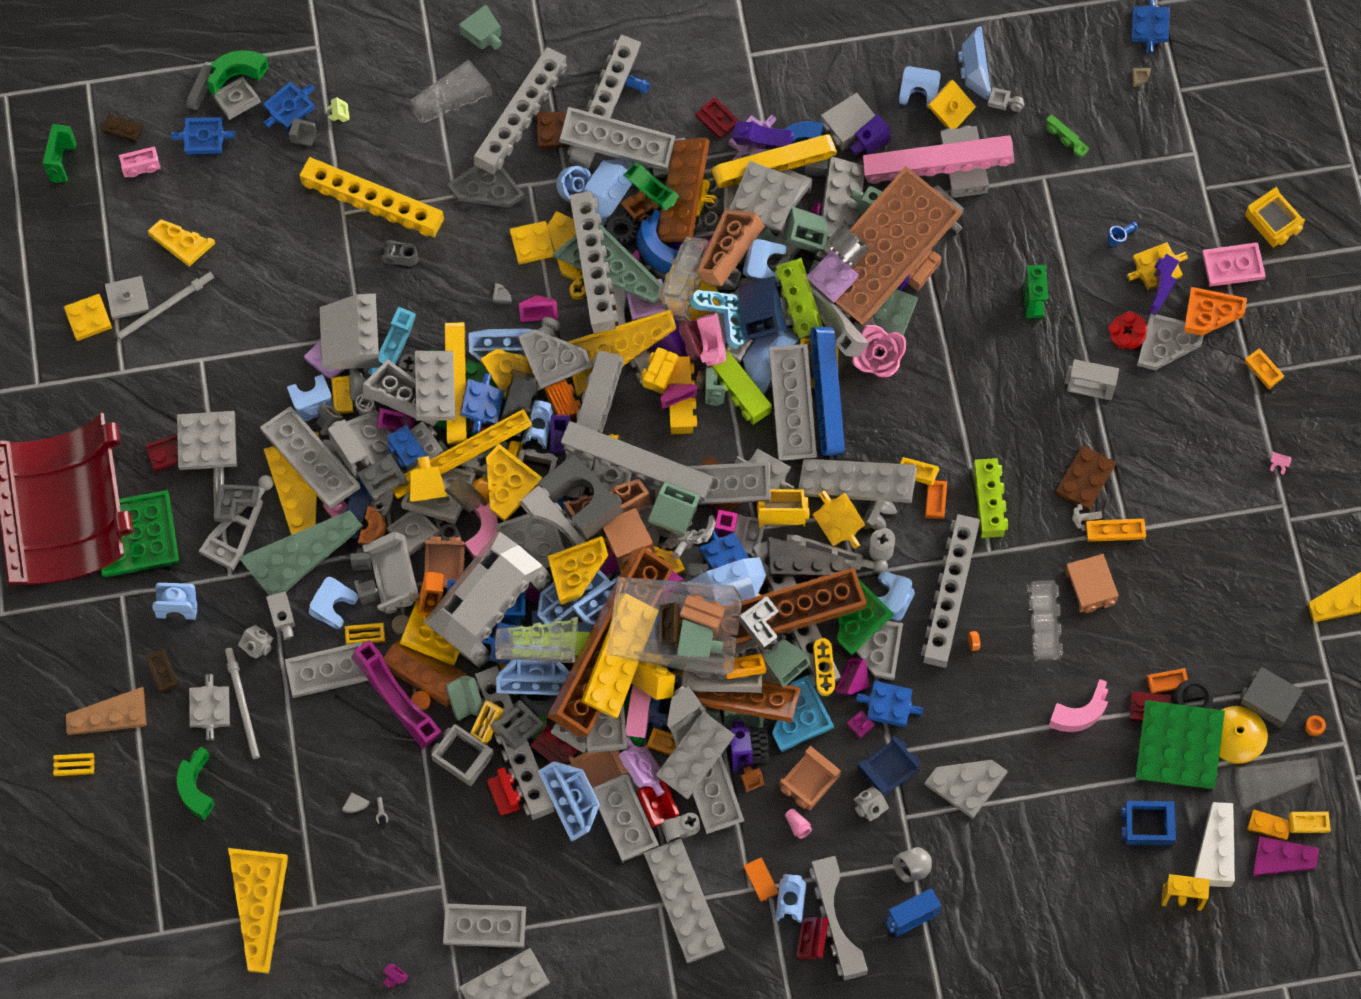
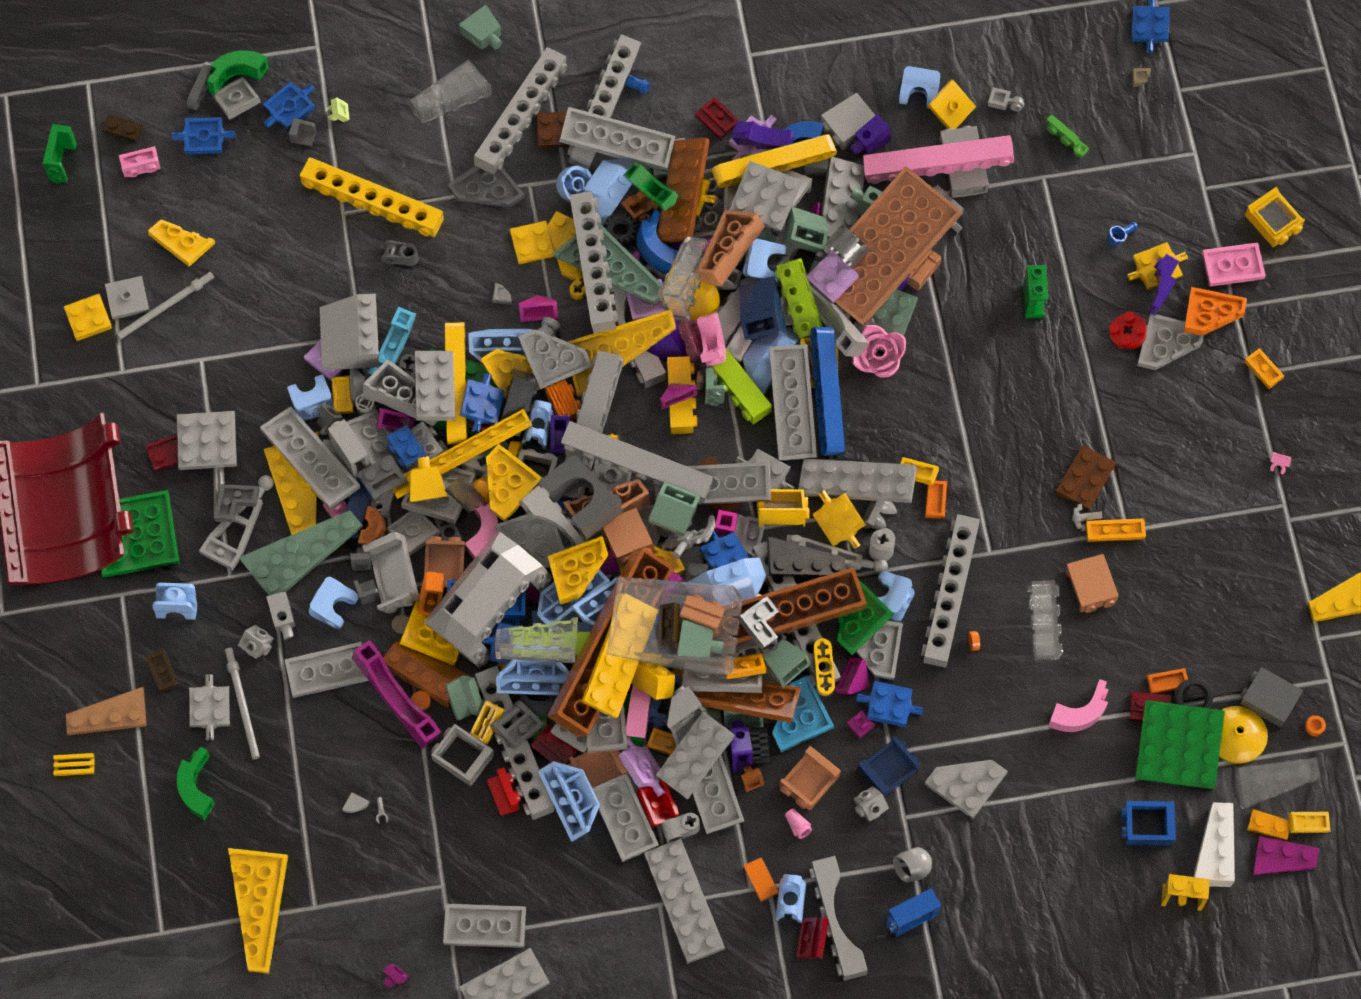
yellow tile [345,623,385,645] -> none
yellow brick [640,347,678,394] -> none
medium azure beam [689,290,746,348] -> none
light blue wedge [958,27,991,100] -> none
lime brick [973,458,1008,538] -> none
light grey window [1065,359,1119,400] -> none

